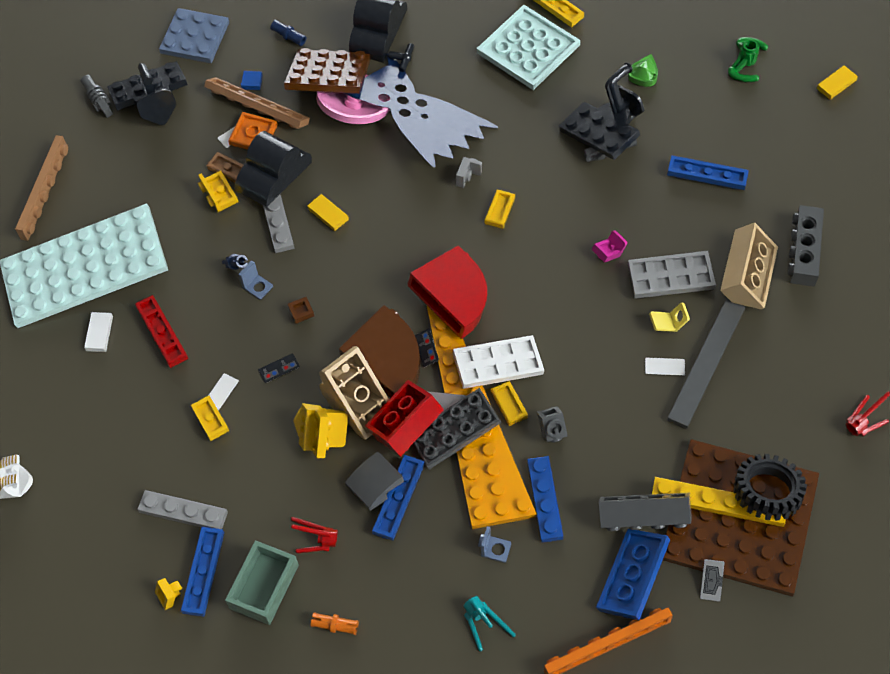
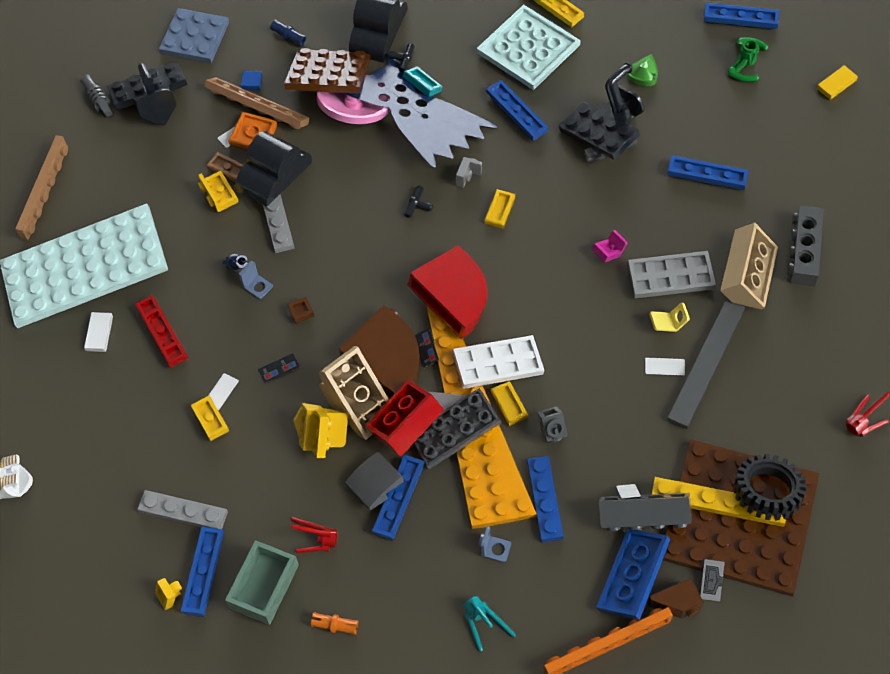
yellow tile [307,194,349,231] -> none
none -> teal tile [403,66,443,97]
none -> black piece [404,185,433,218]
none -> blue plate [487,80,548,141]
none -> white sticker [616,484,641,498]
none -> reddish brown slope [648,578,704,618]
none -> blue plate [704,3,779,29]

